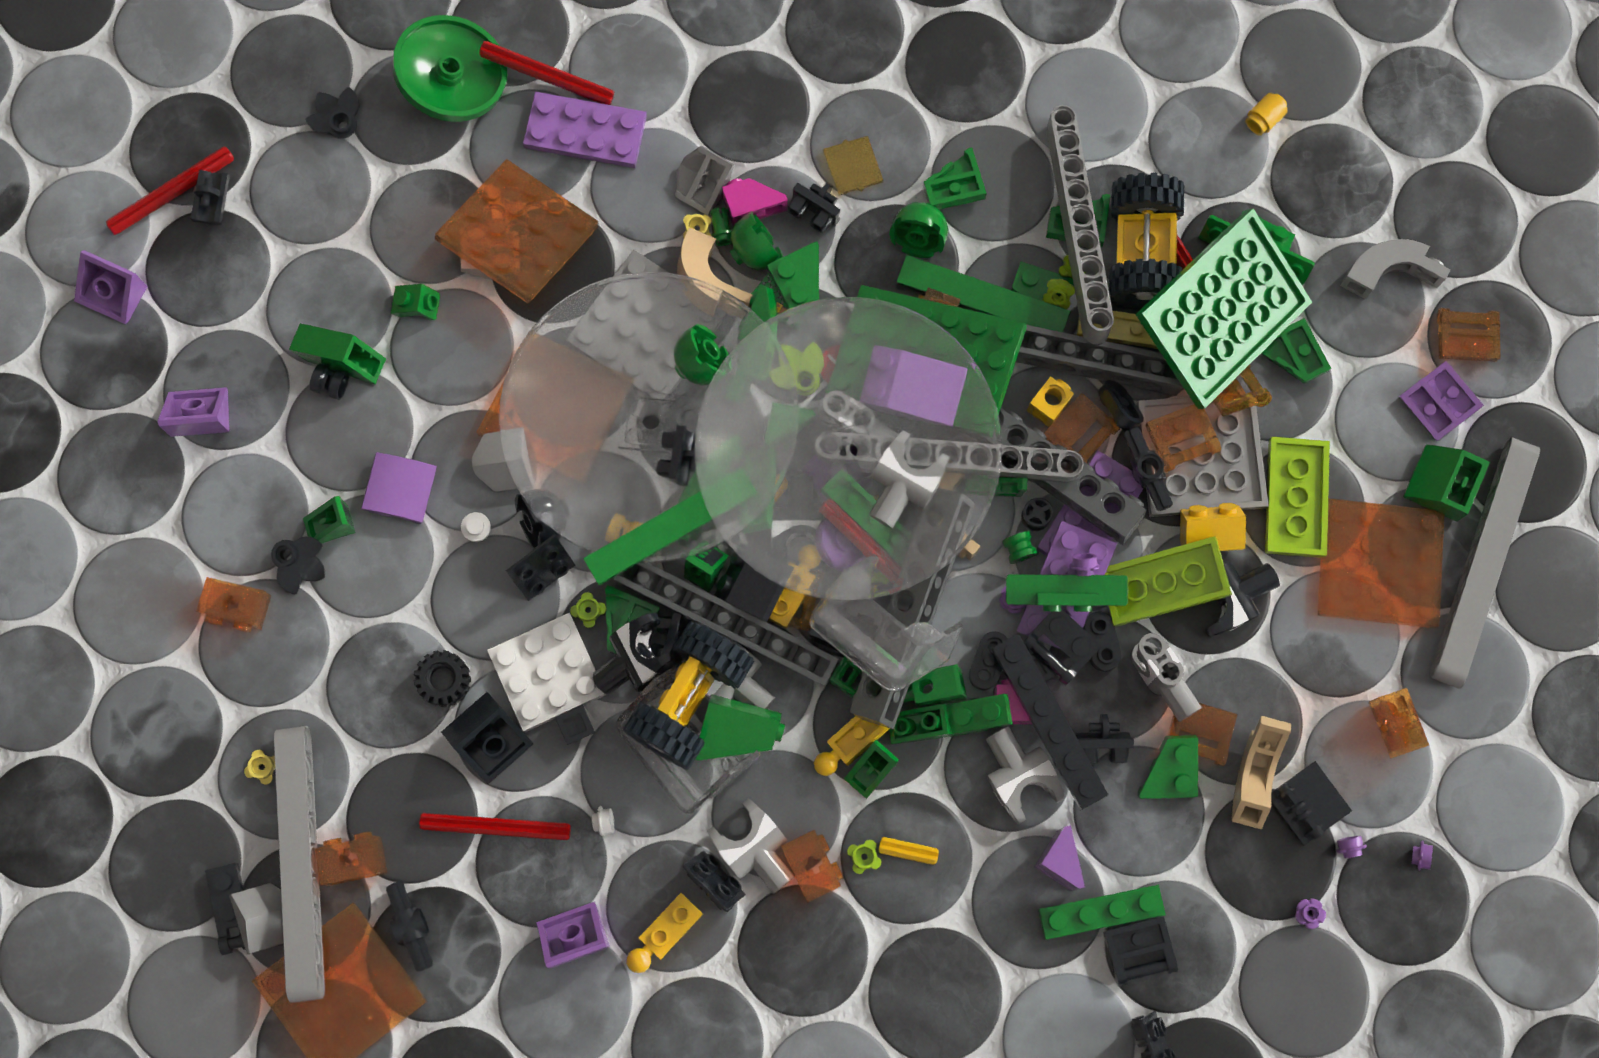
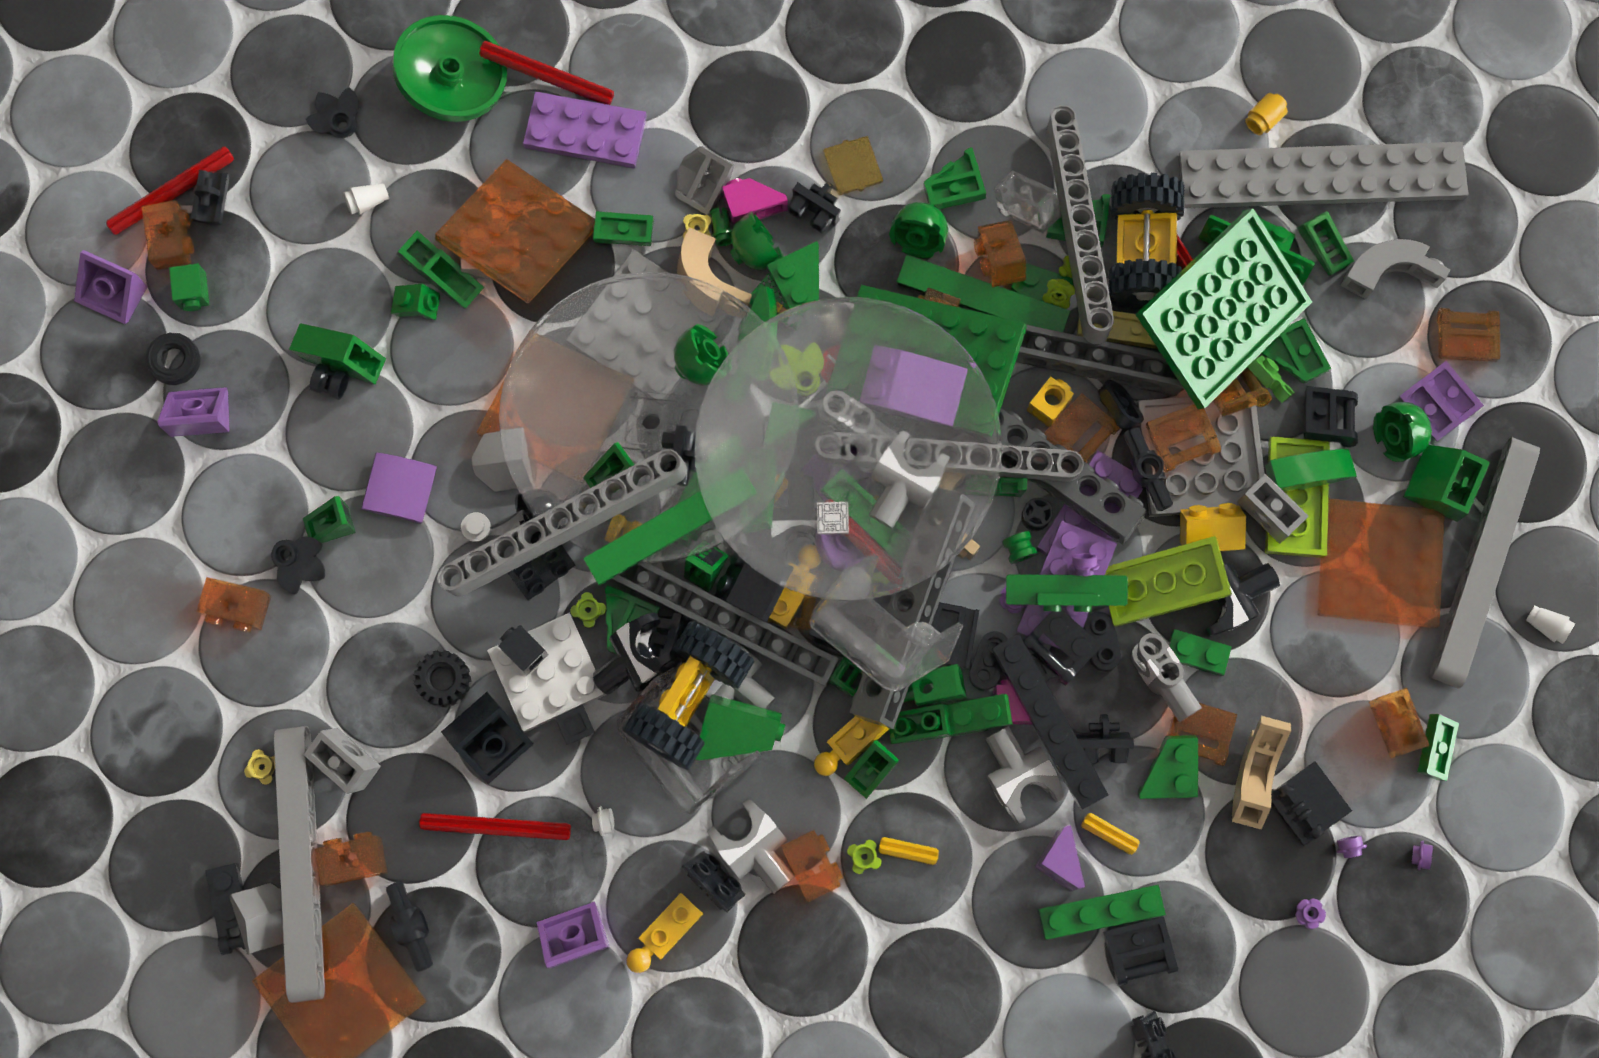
none -> clear orange brick [142,200,194,270]
none -> black tyre [145,333,201,385]
none -> green brick [169,263,209,311]
none -> light grey brick [303,728,381,794]
none -> white cone [343,183,389,215]
none -> green slope [397,230,484,309]
none -> light grey beam [437,449,687,597]
none -> black brick [498,625,548,676]
none -> green slope [583,442,634,494]
none -> green plate [593,211,654,247]
none -> white tile [817,502,849,535]
none -> black plate [926,602,980,670]
none -> clear orange brick [974,220,1026,287]
none -> clear brick [994,170,1061,233]
none -> yellow axle [1081,813,1140,855]
none -> green plate [1168,629,1232,676]
none -> light grey plate [1178,142,1468,208]
none -> light grey brick [1237,474,1309,544]
none -> bright green plate [1247,356,1295,403]
none -> green slope [1265,449,1357,491]
none -> green slope [1296,211,1354,276]
none -> black plate [1304,386,1358,448]
none -> green cylinder [1373,402,1432,462]
none -> green plate [1417,714,1459,781]
none -> white cone [1526,605,1575,644]

